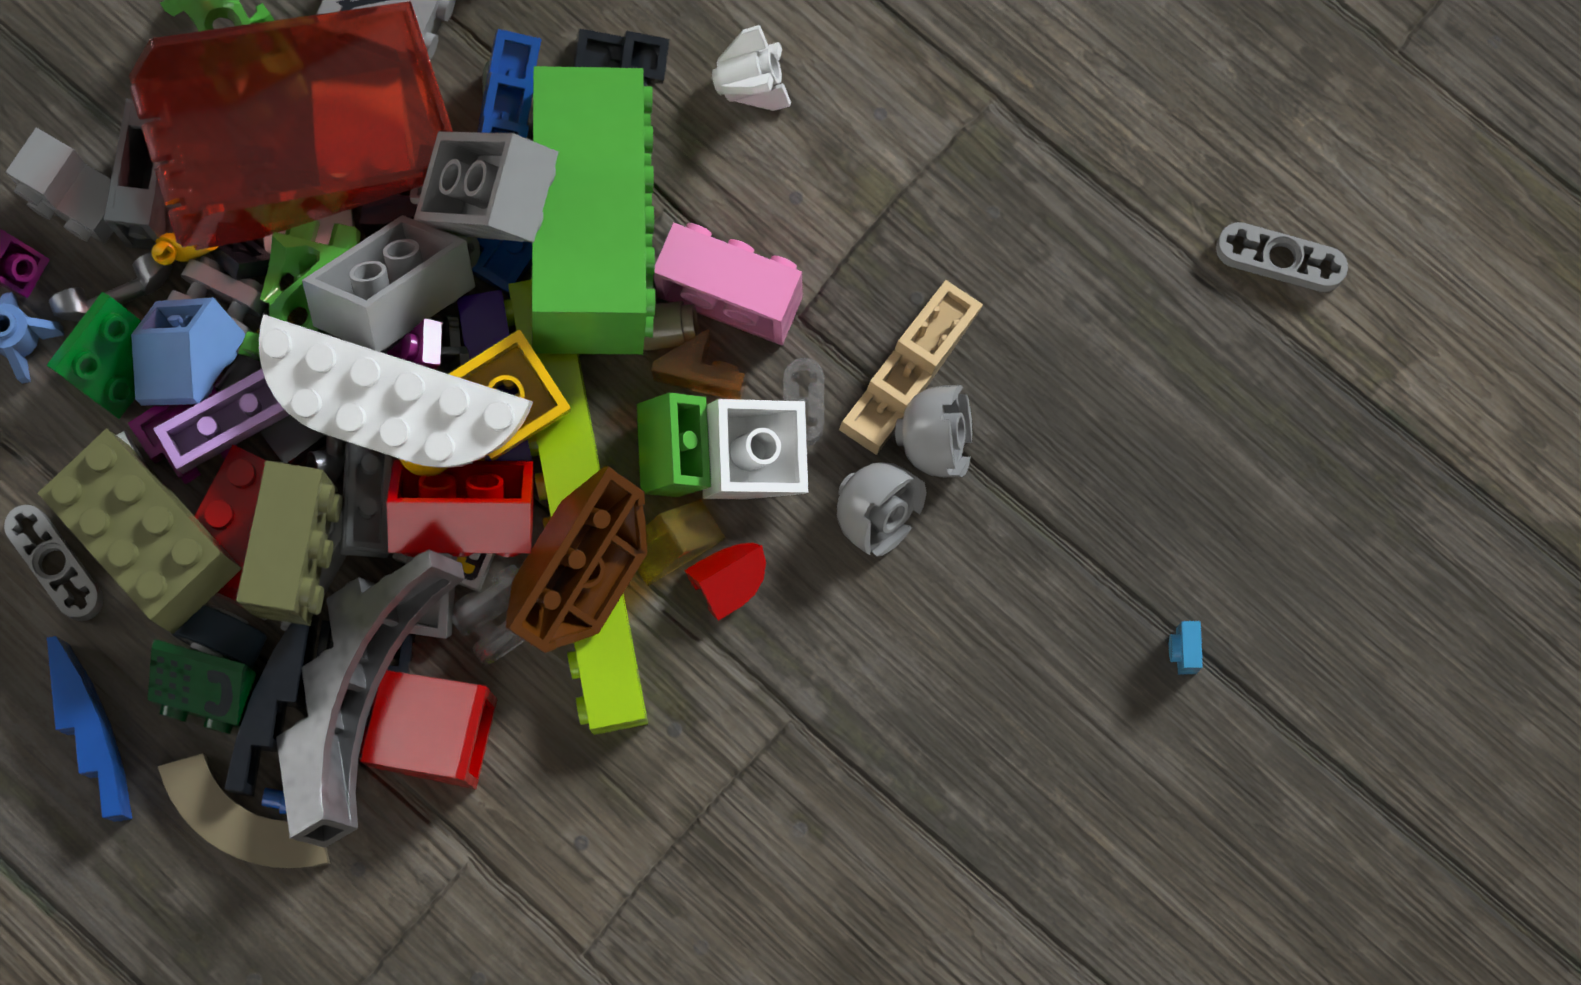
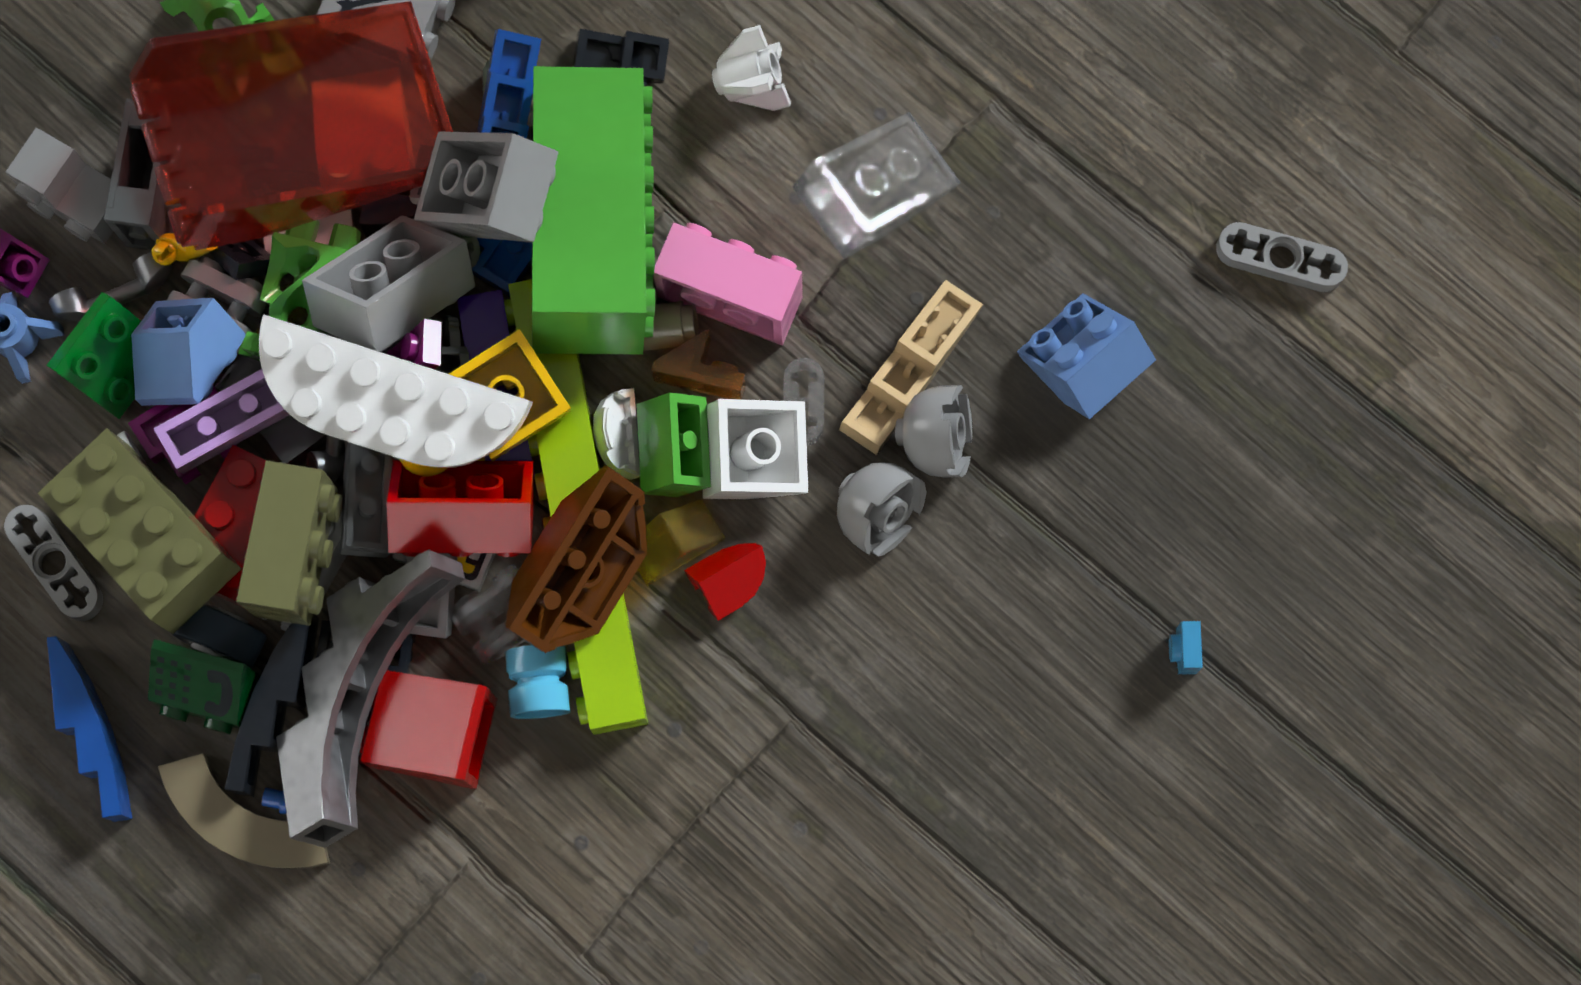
none -> medium azure wheel [505,645,571,719]
none -> white tile [593,388,640,480]
none -> clear slope [793,112,961,259]
none -> medium blue slope [1017,293,1156,419]

